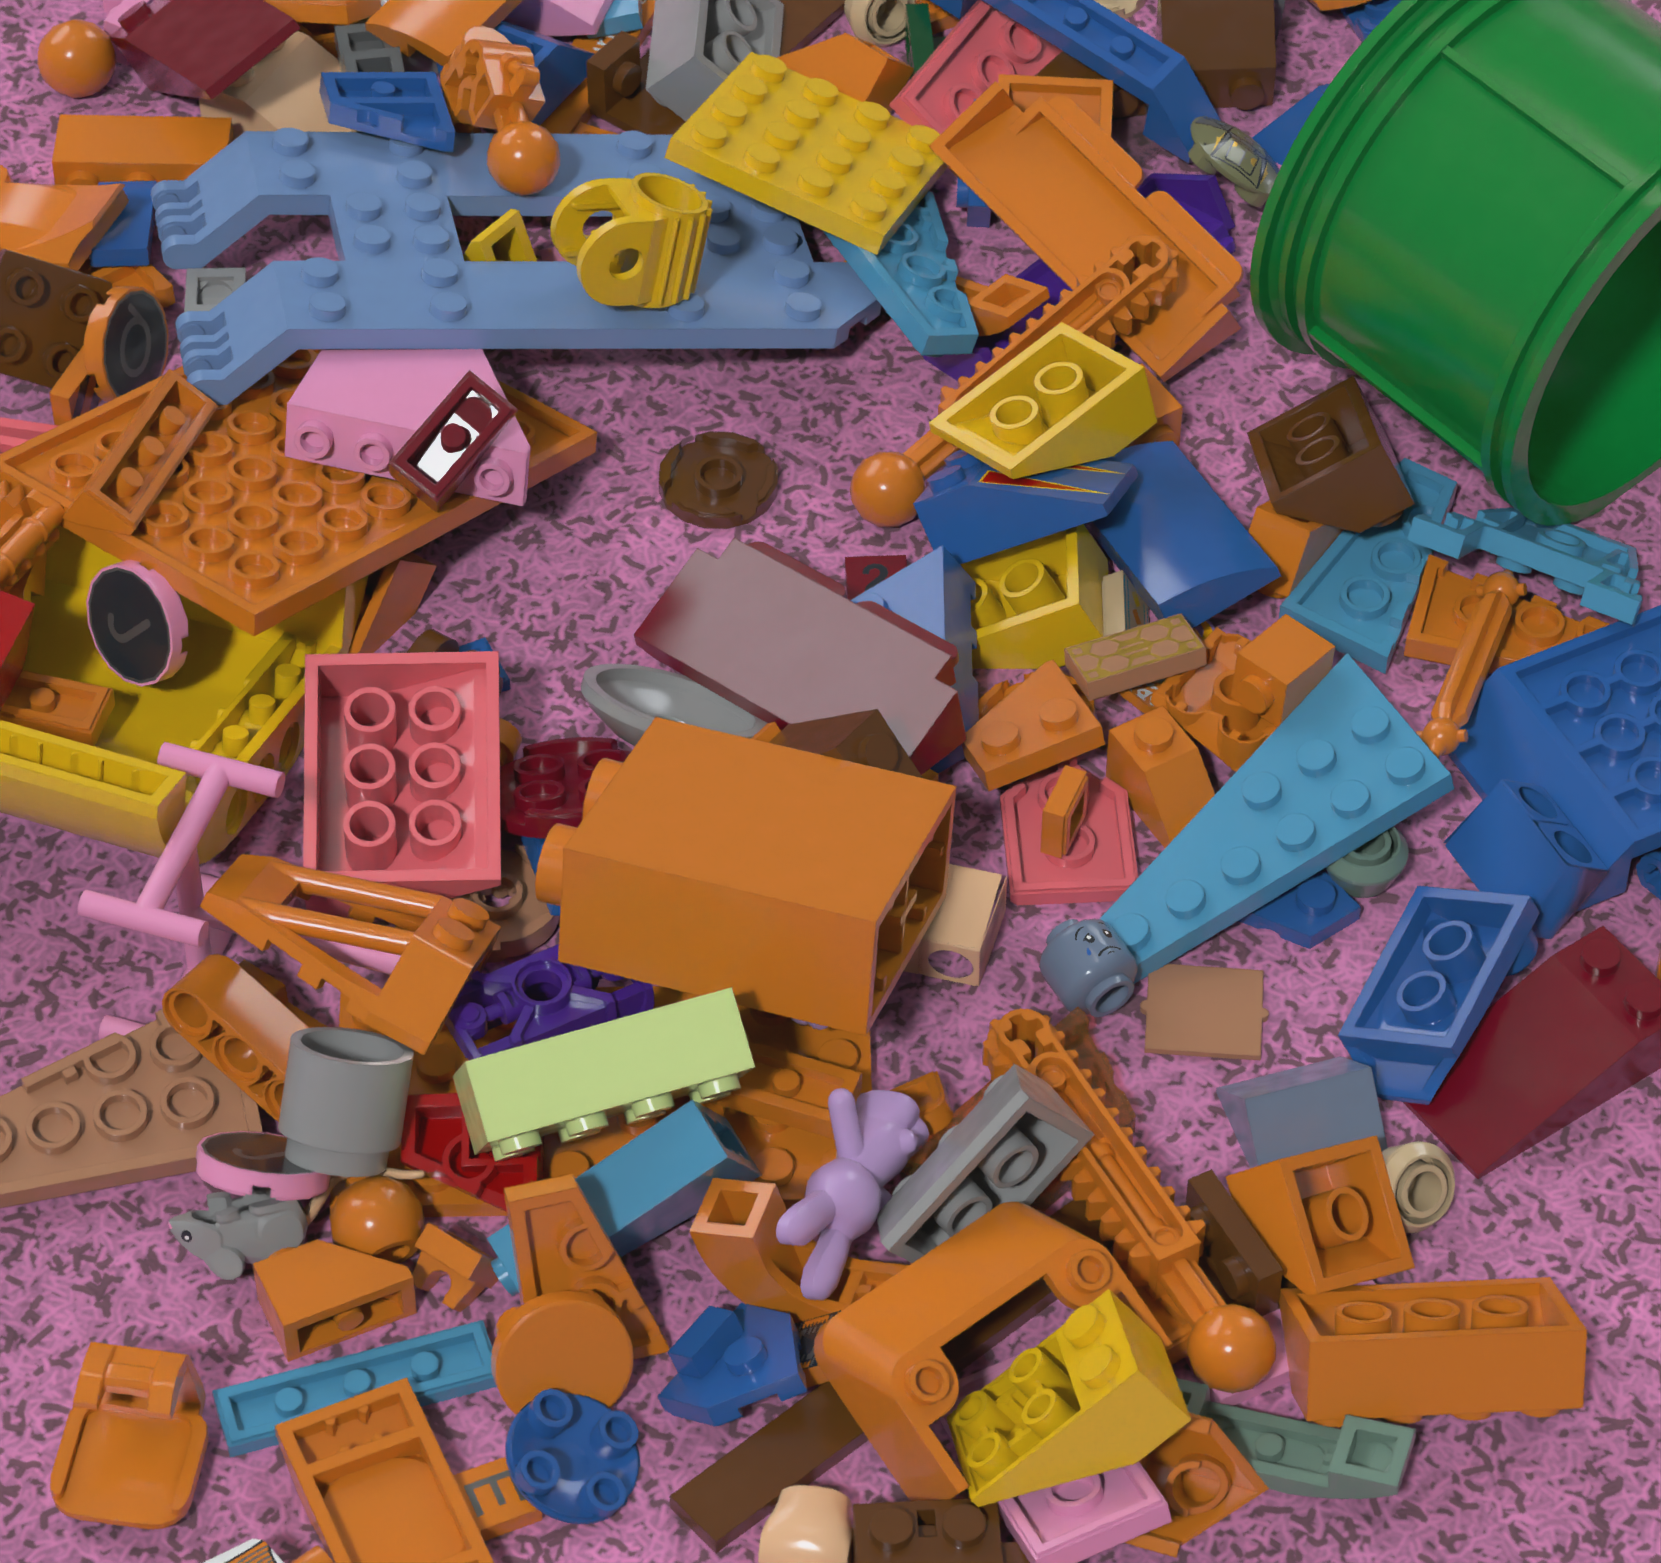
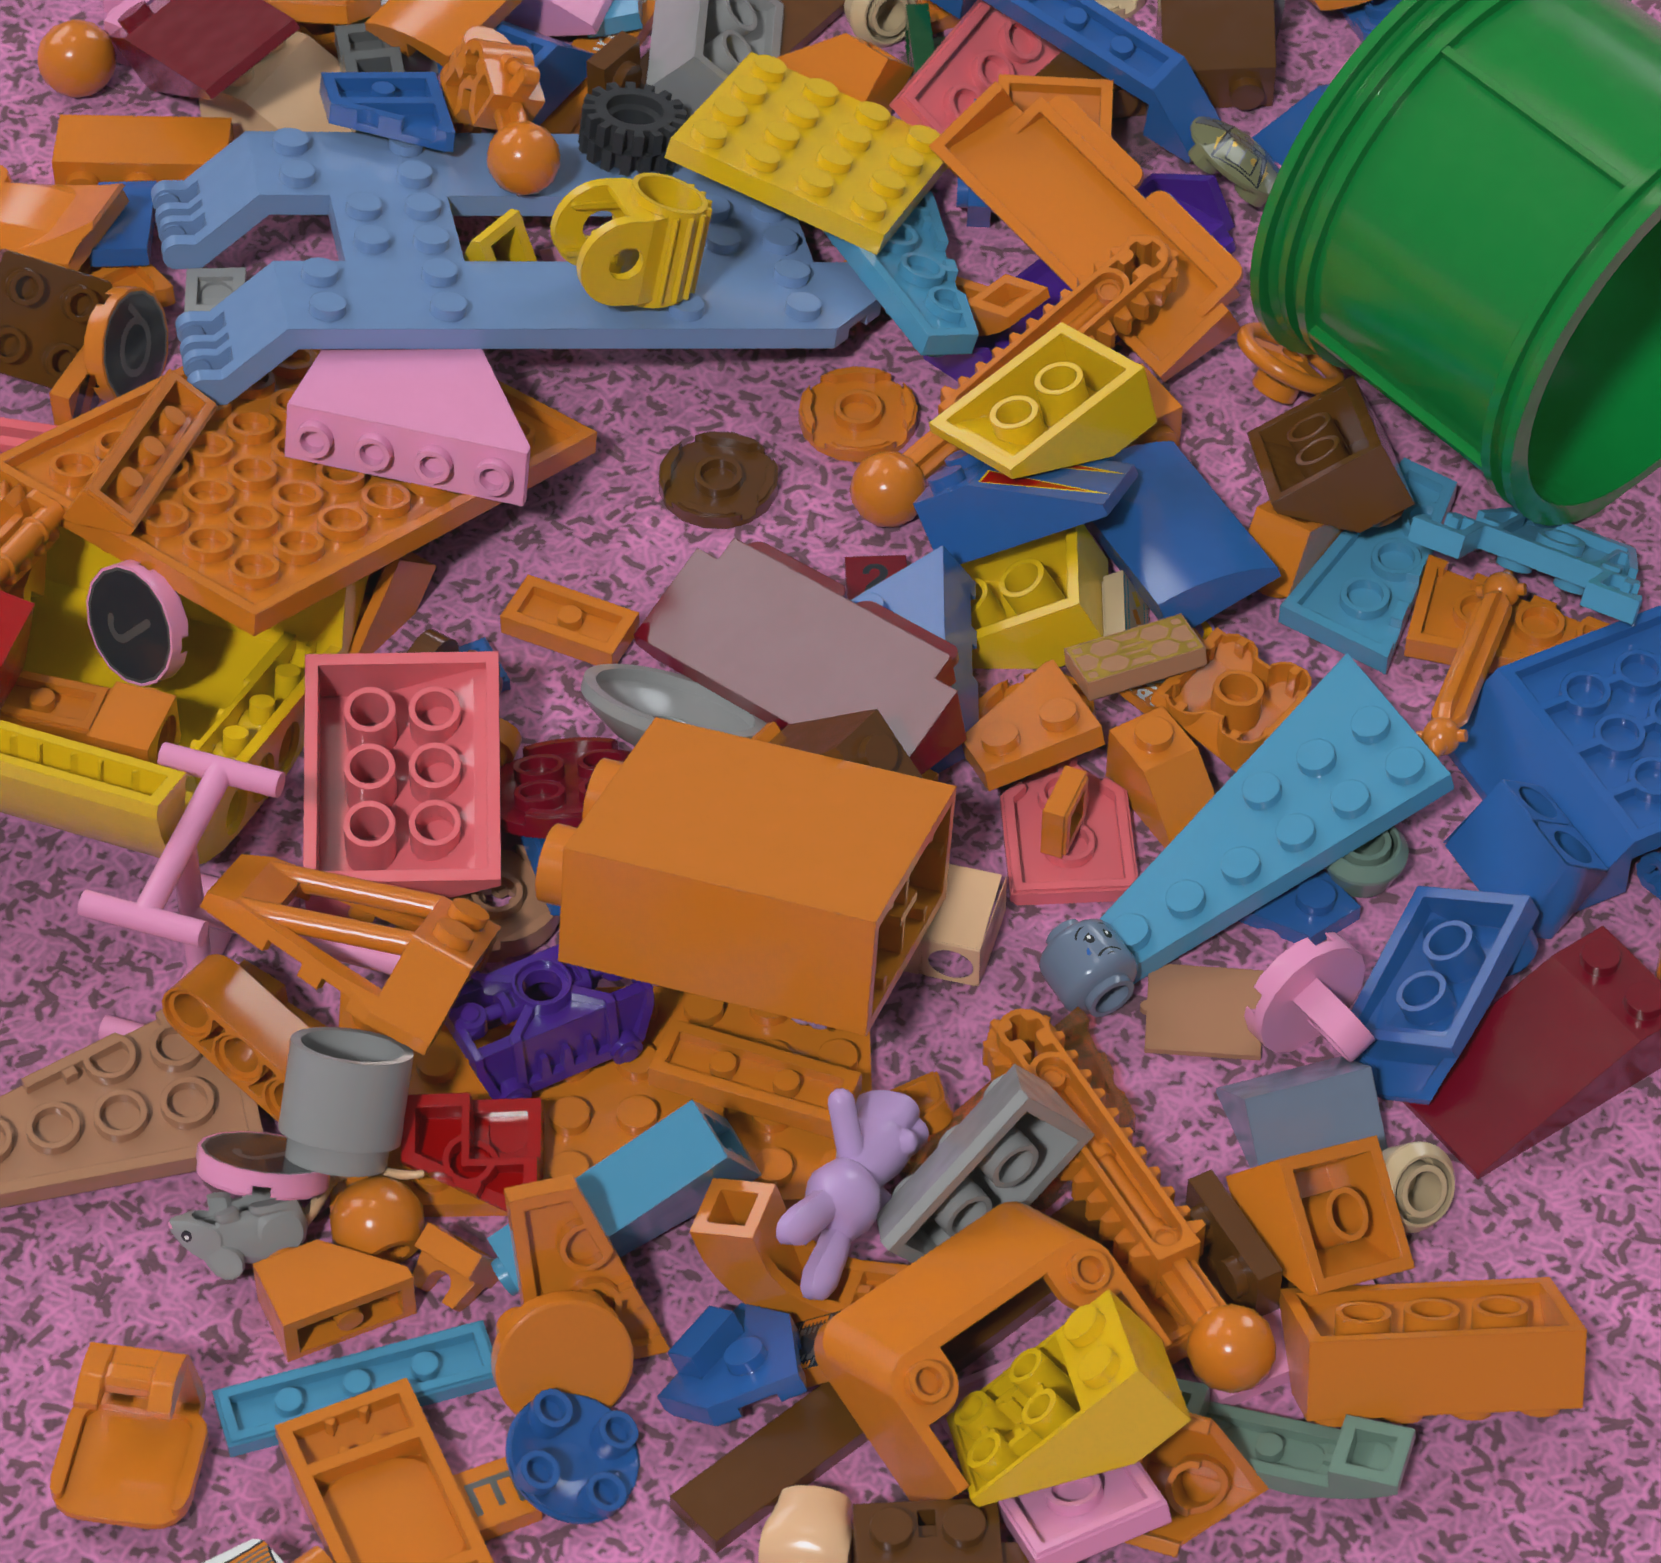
dark red slope [388,370,518,512] -> none
yellowish green brick [453,987,755,1162] -> none
orange brick [1231,614,1335,727] -> none
none -> orange brick [87,681,181,764]
none -> orange plate [500,574,640,665]
none -> black tyre [578,82,687,176]
none -> orange tile [798,366,918,463]
none -> orange piece [1237,322,1345,404]
none -> bright pink tile [1244,932,1375,1063]

